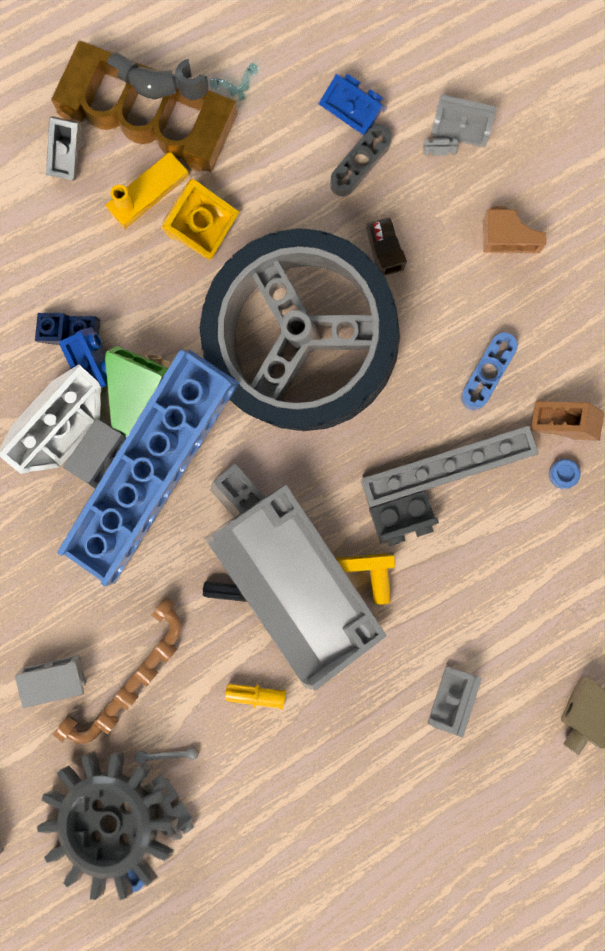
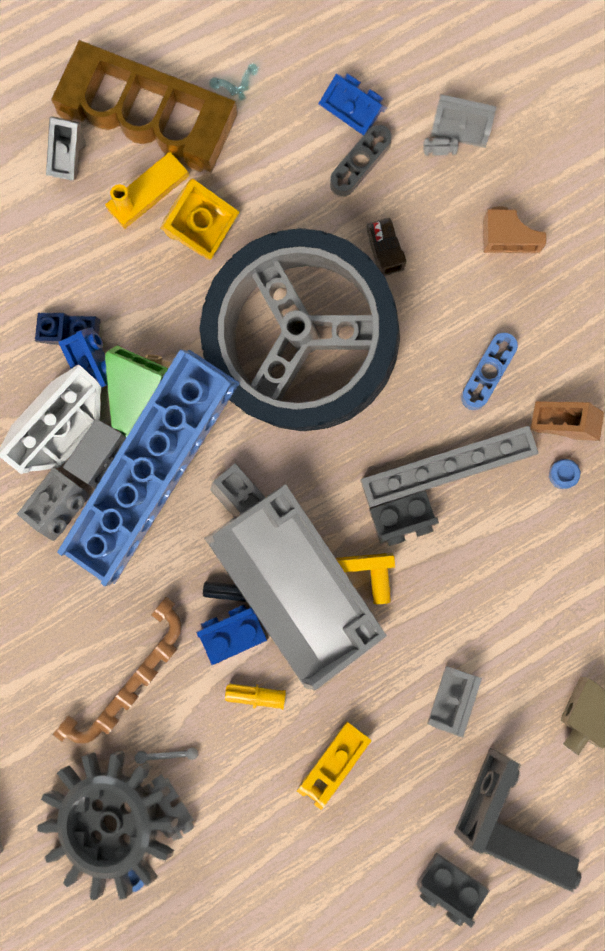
light grey hinge [15,655,86,708] -> none
dark grey piece [107,52,208,100] -> none
none -> light grey bracket [17,467,90,541]
none -> blue bracket [196,604,267,665]
none -> yellow plate [296,721,372,810]
none -> dark grey bracket [416,852,489,928]
none -> dark grey piece [454,748,581,892]

